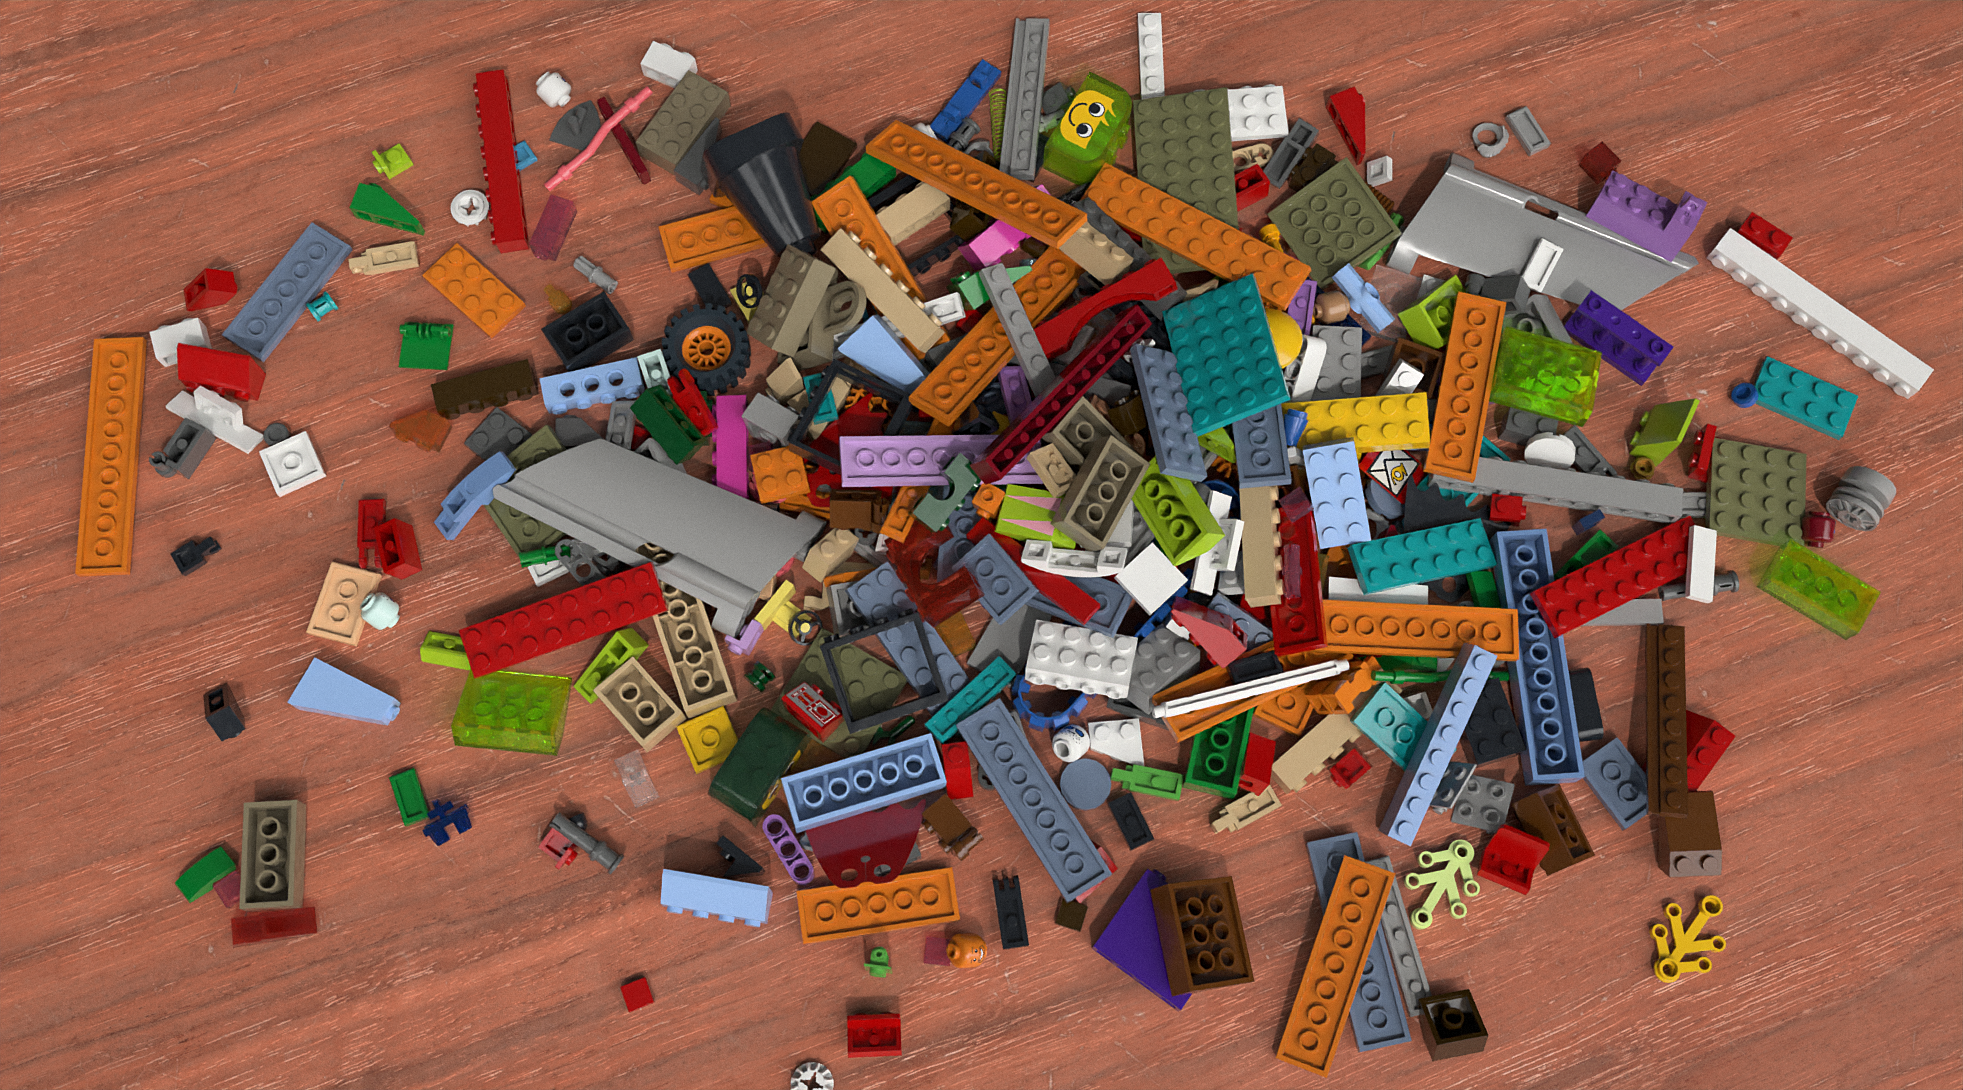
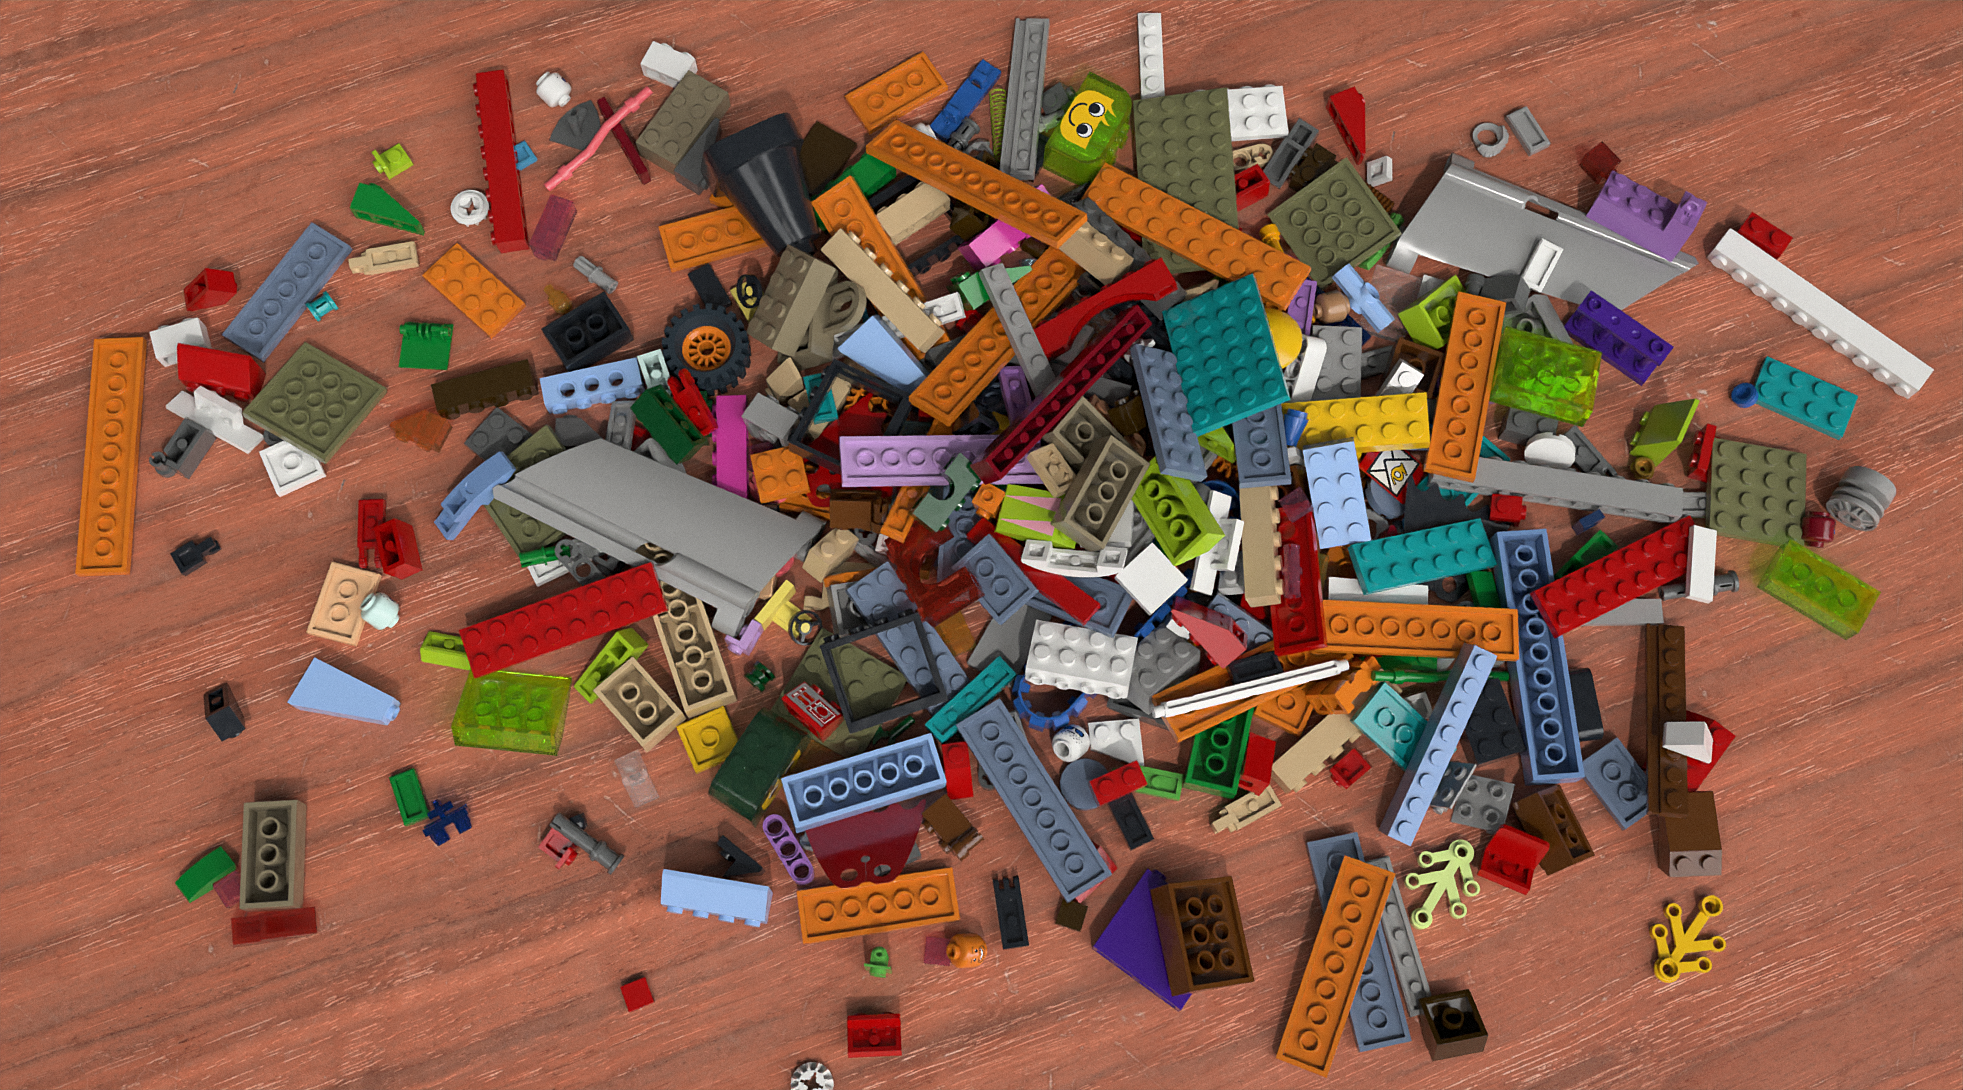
none -> olive plate [242,342,387,464]
none -> orange tile [844,51,948,135]
none -> red brick [1088,760,1148,808]
none -> white slope [1662,722,1713,763]

